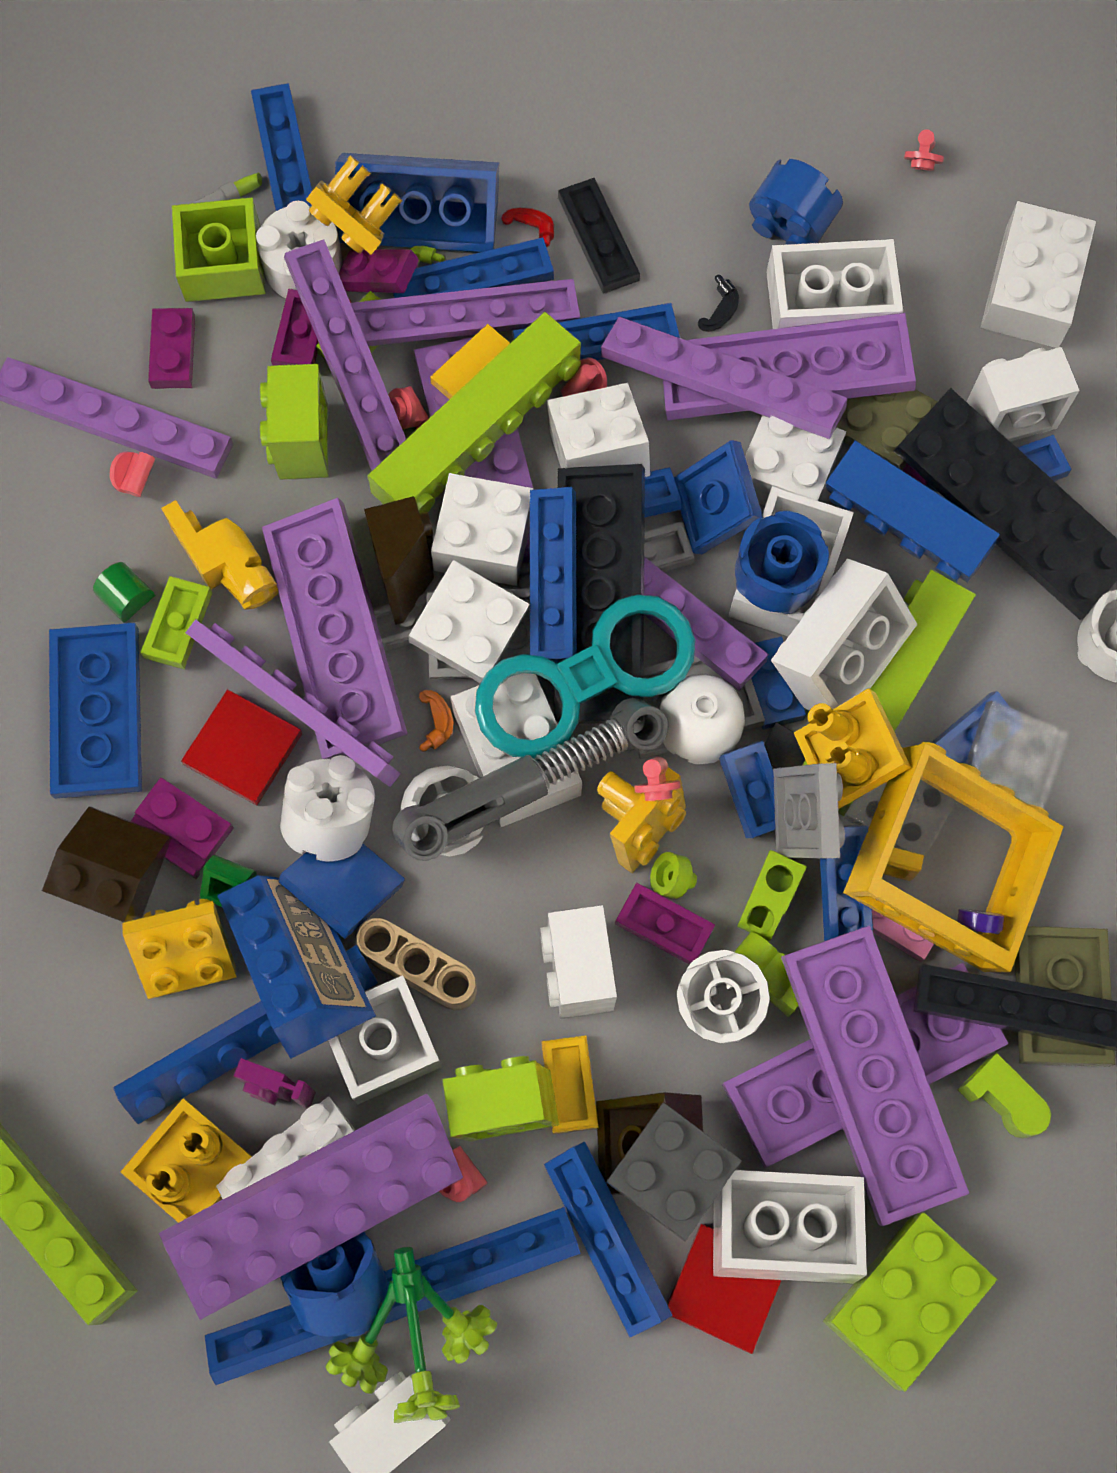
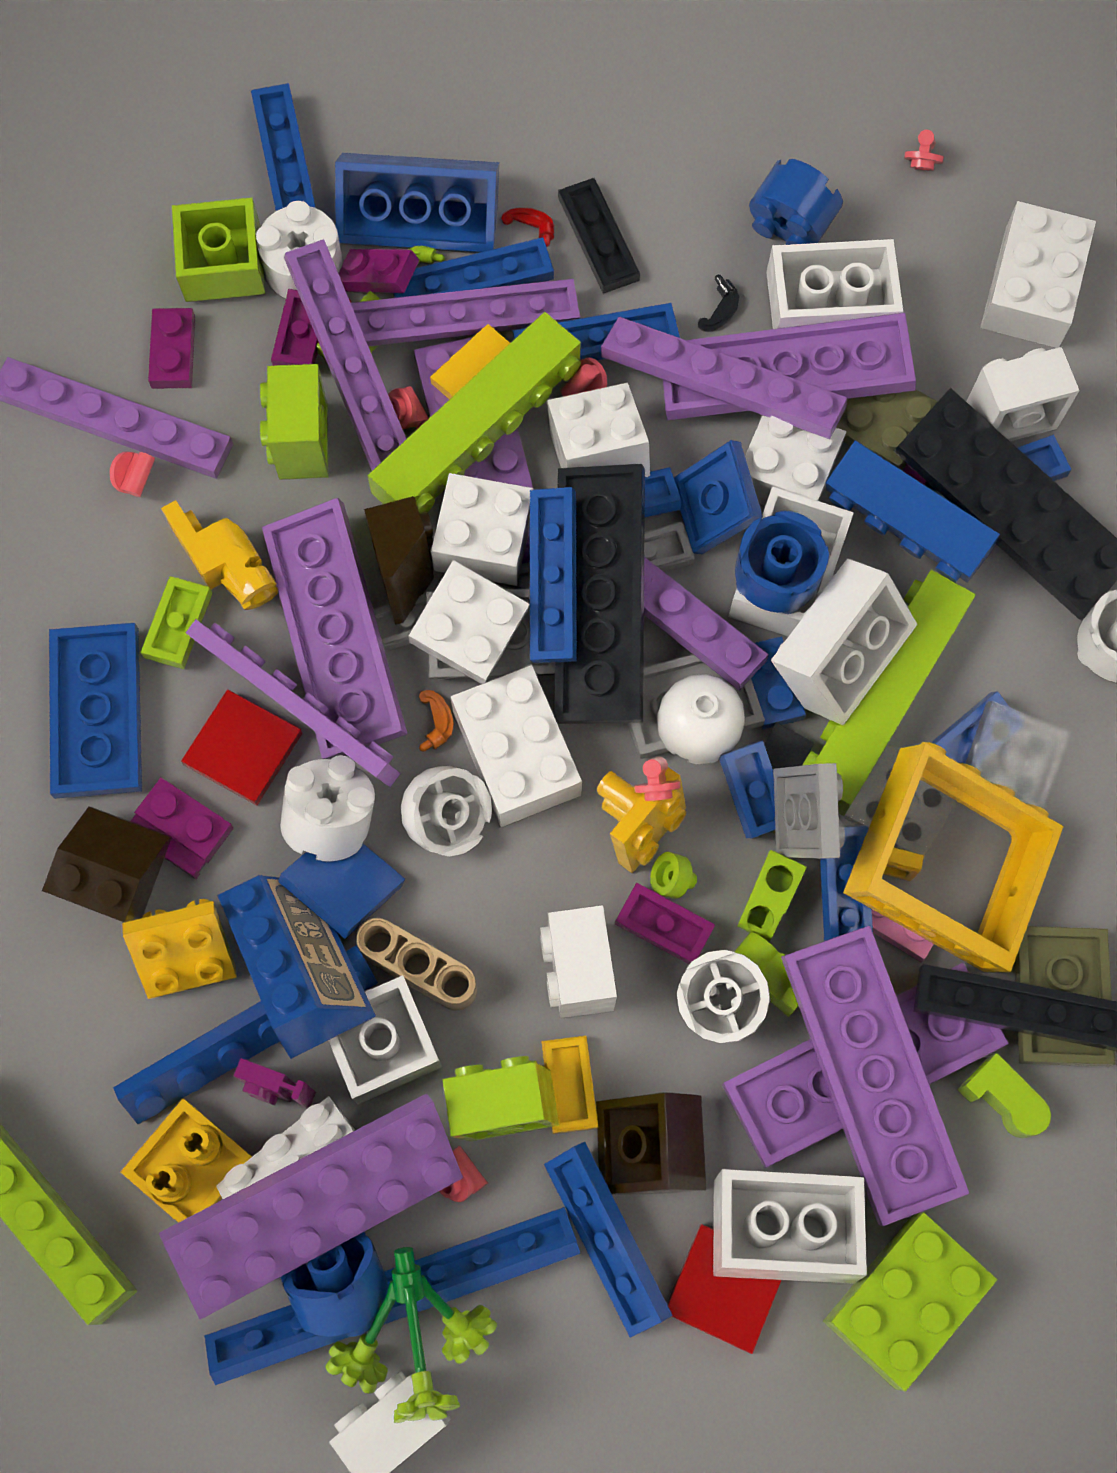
green brick [93,562,156,623] -> none
piece [194,172,262,203] -> none
green brick [199,855,257,907] -> none
yellow plate [306,155,403,255] -> none
dark grey piece [392,698,669,861] -> none
teal bar [475,594,696,759] -> none
dark grey plate [606,1103,742,1242] -> none
yellow plate [794,688,911,809] -> none
dark purple tile [957,909,1004,934] -> none

